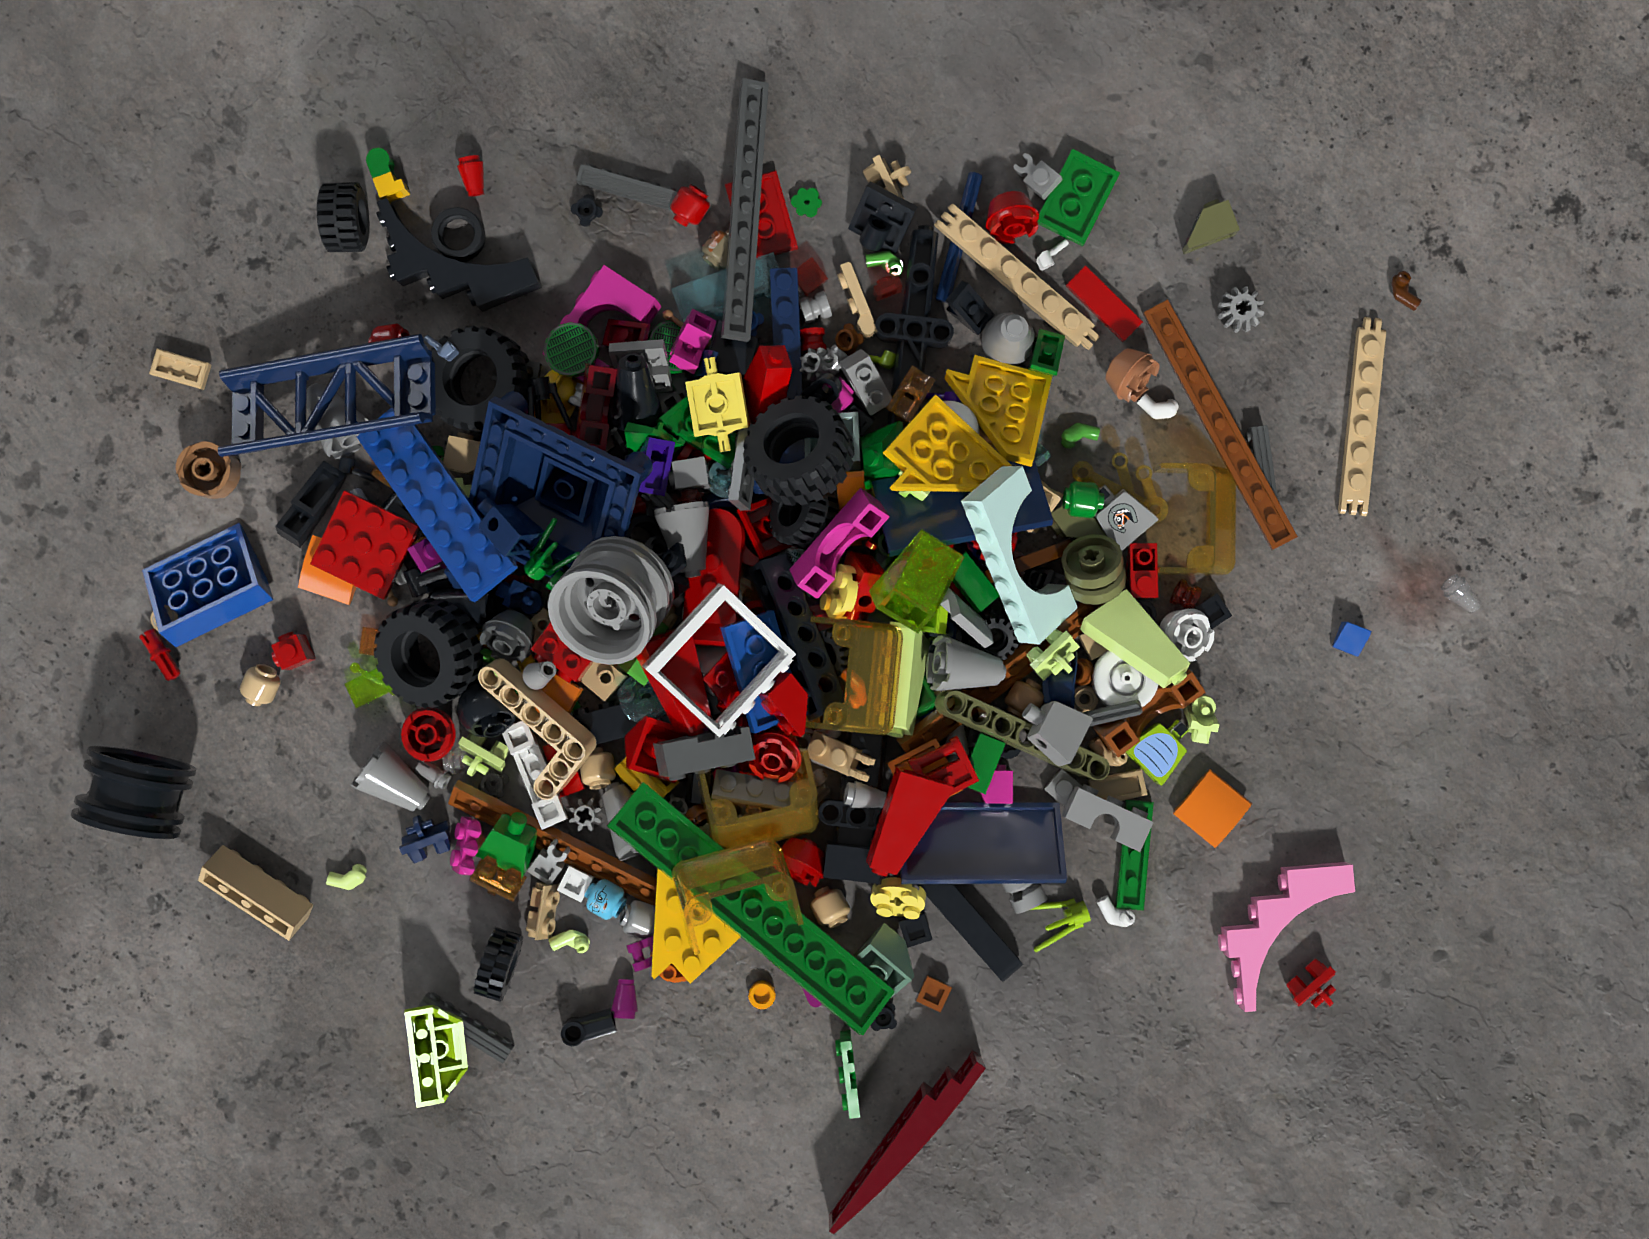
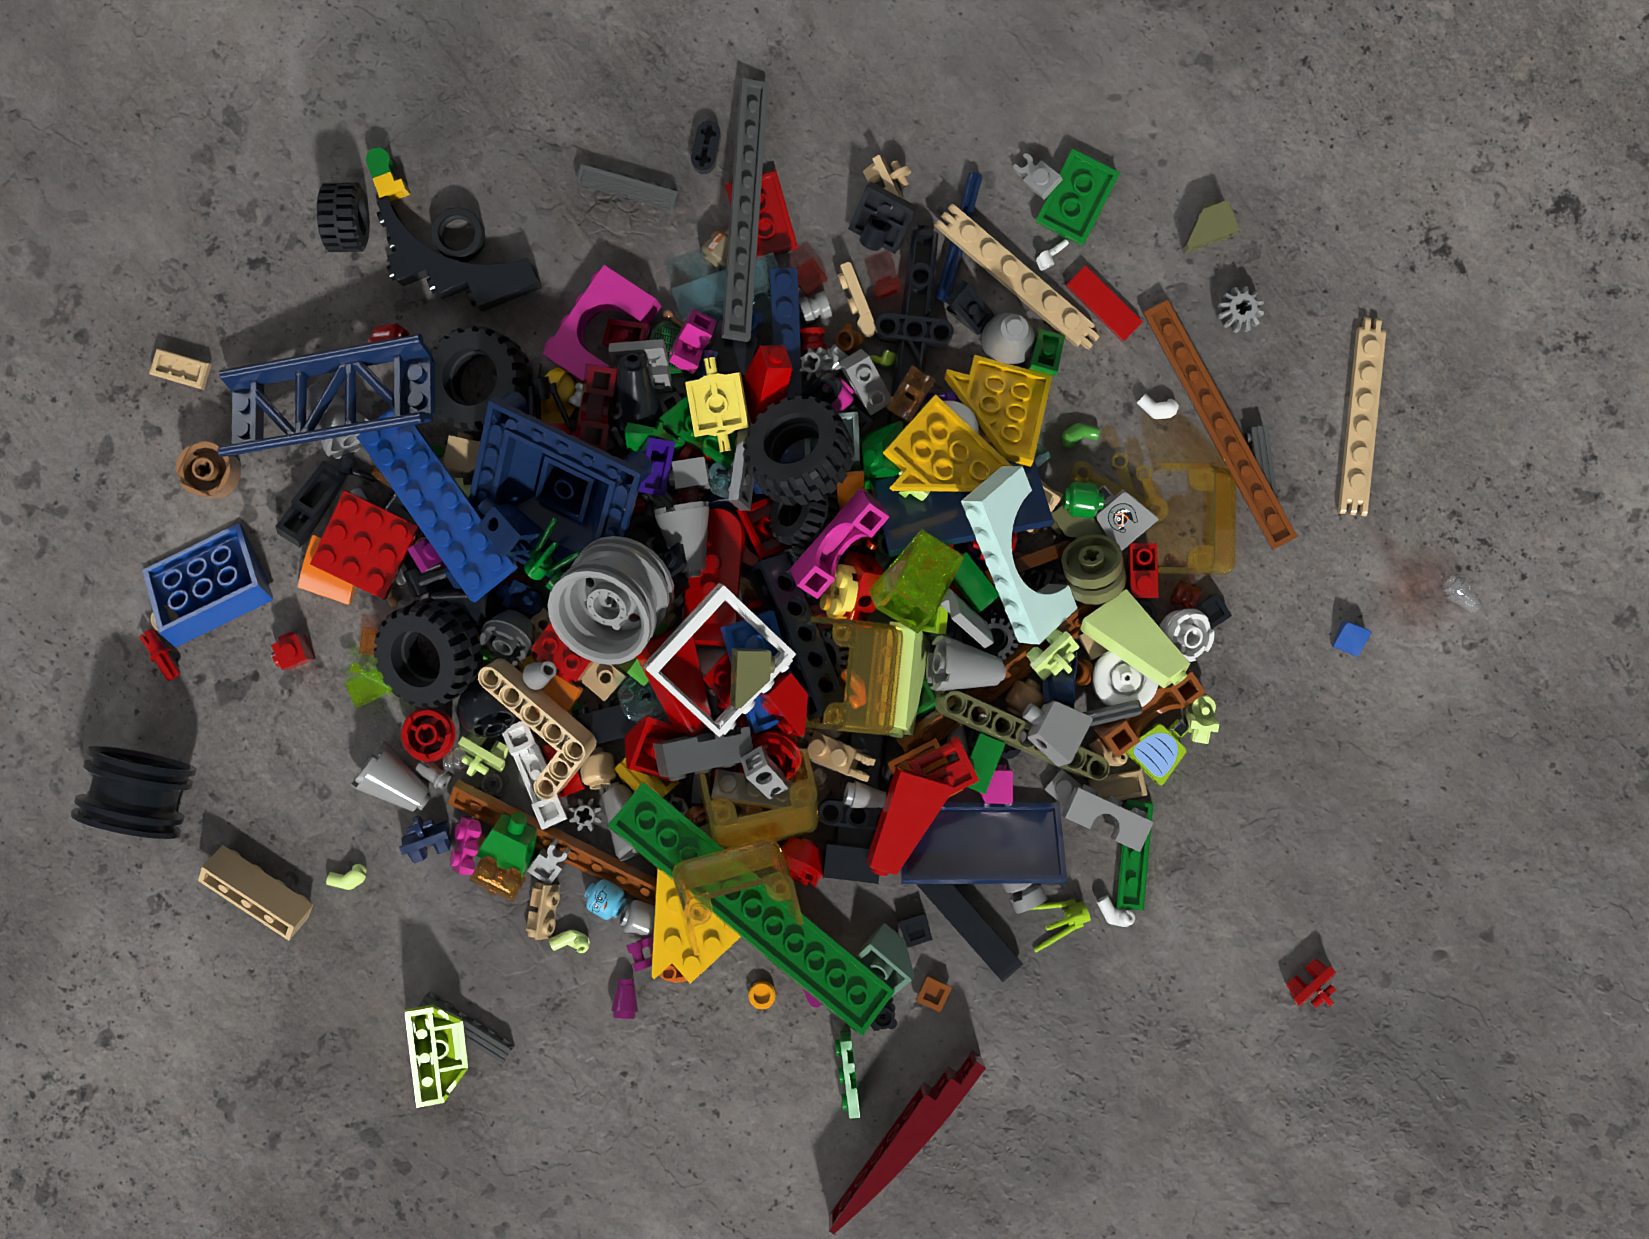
tan head [240,664,281,706] -> none
sand blue hand [424,335,459,361] -> none
red cone [457,155,484,197] -> none
black wheel [473,927,523,1002] -> none
tile [544,322,600,378] -> none
white plate [557,865,594,902] -> none
black piece [561,1008,617,1047] -> none
black plate [571,194,603,227] -> none
red head [670,184,710,227] -> none
green plant [791,188,822,218] -> none
tan head [810,886,850,929] -> none
bright green arm [865,251,903,276] -> none
light yellow plate [870,877,926,919] -> none
red cone [986,191,1039,244] -> none
tan plate [1074,686,1098,712] -> none
nougat cone [1105,348,1160,402] -> none
orange slope [1173,769,1252,848] -> none
bright pink arch [1218,862,1355,1012] -> none
reddish brown arm [1391,271,1422,311] -> none
none -> black beam [691,121,721,174]
none -> olive slope [730,648,775,708]
none -> light grey leg [740,746,790,799]

